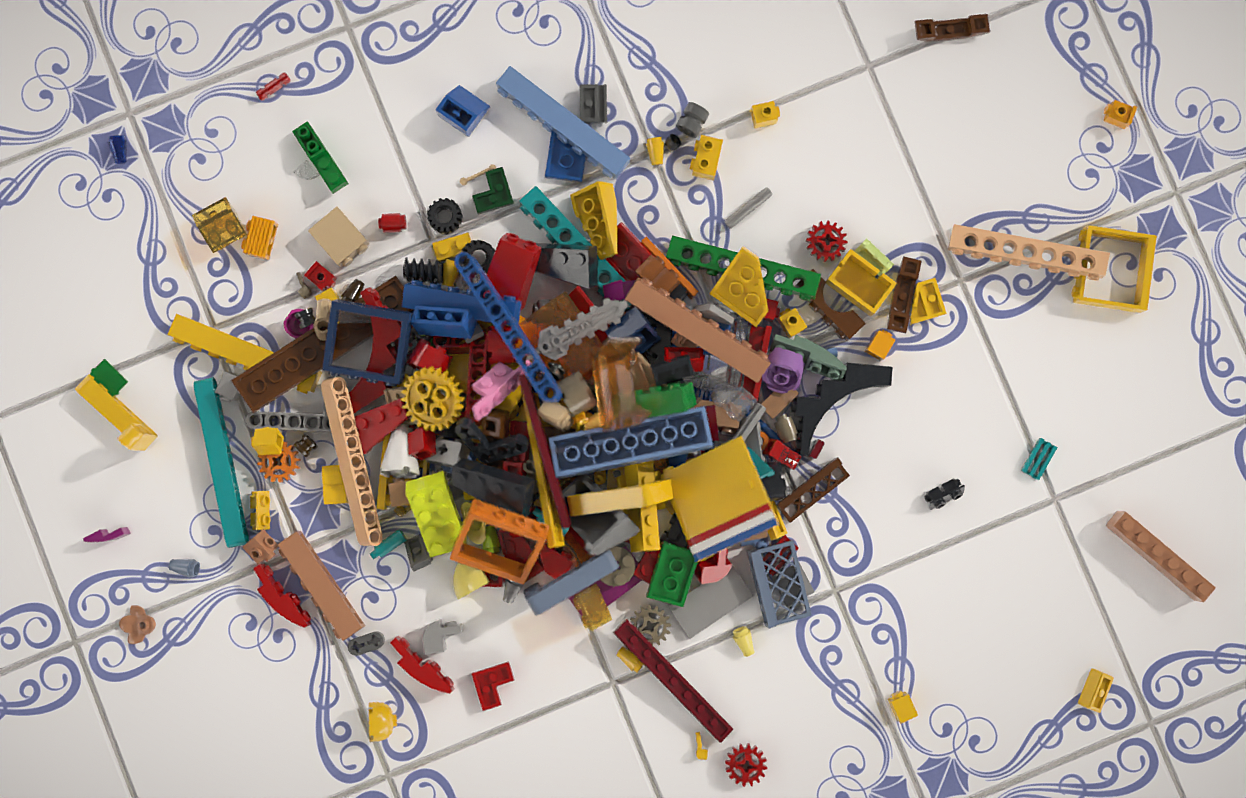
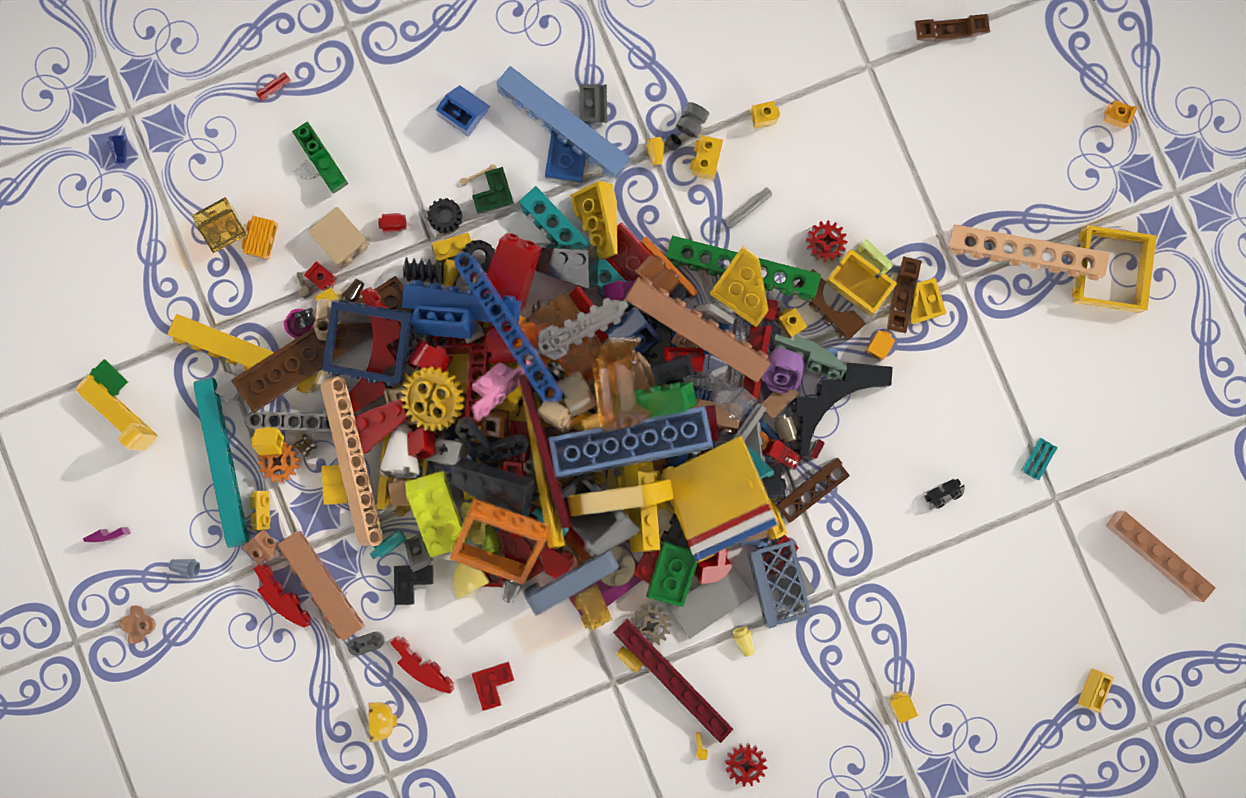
light grey brick [423,619,463,655] -> none
yellow hand [574,411,589,432] -> none
none -> black plate [394,565,434,605]

